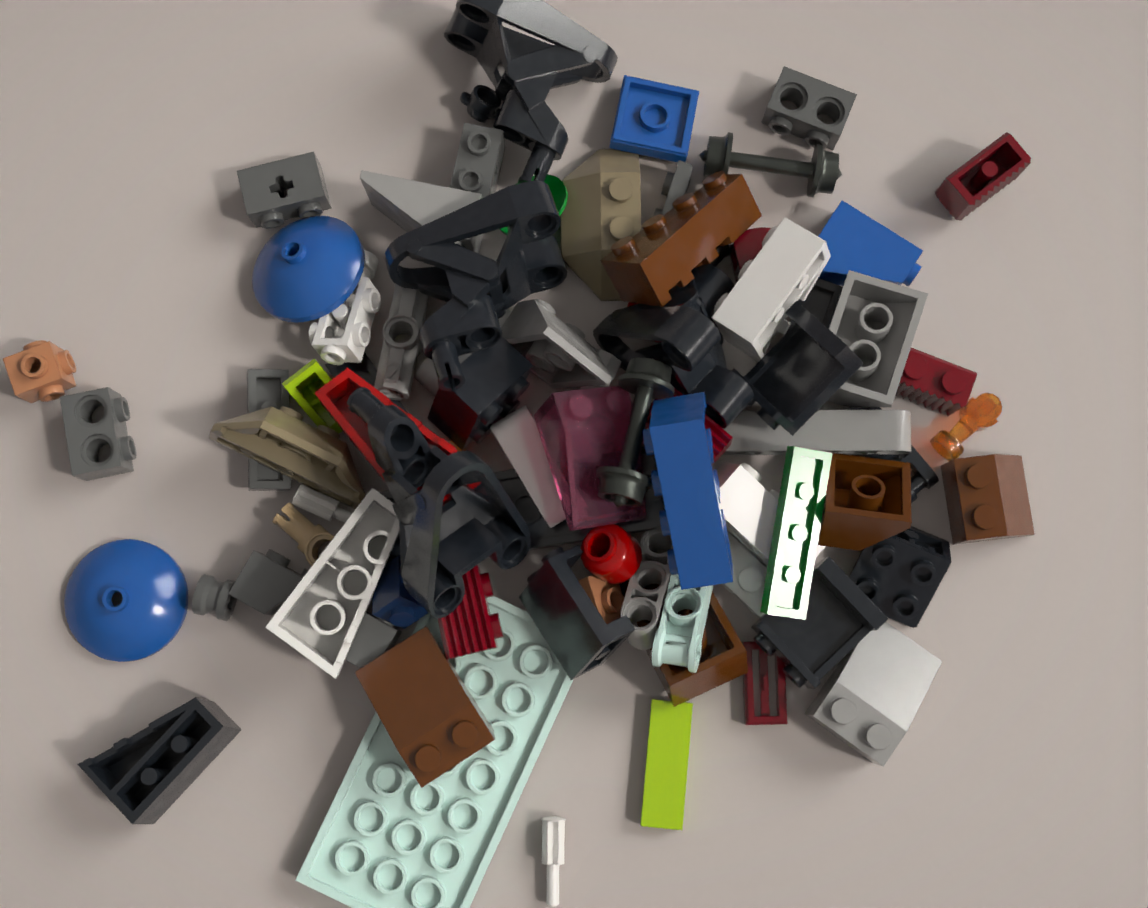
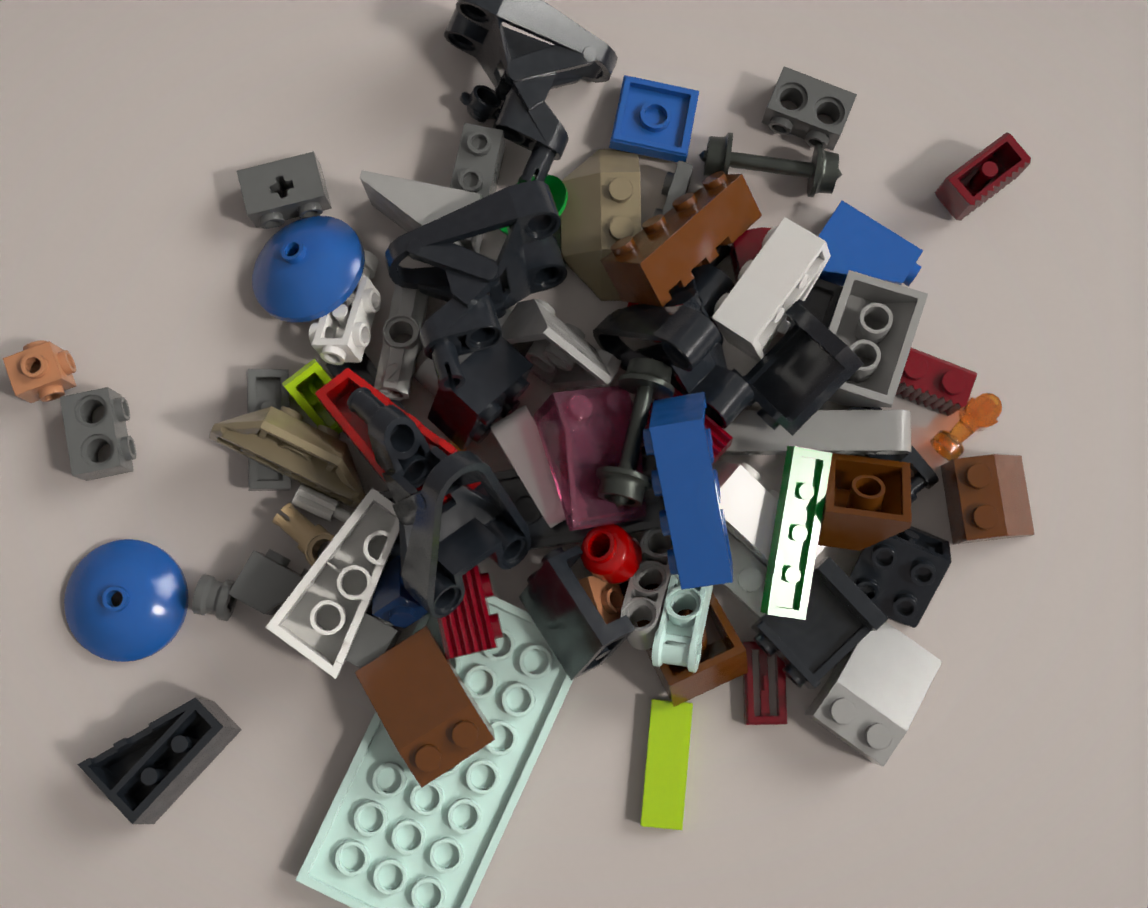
white axle [541,816,566,907] -> none

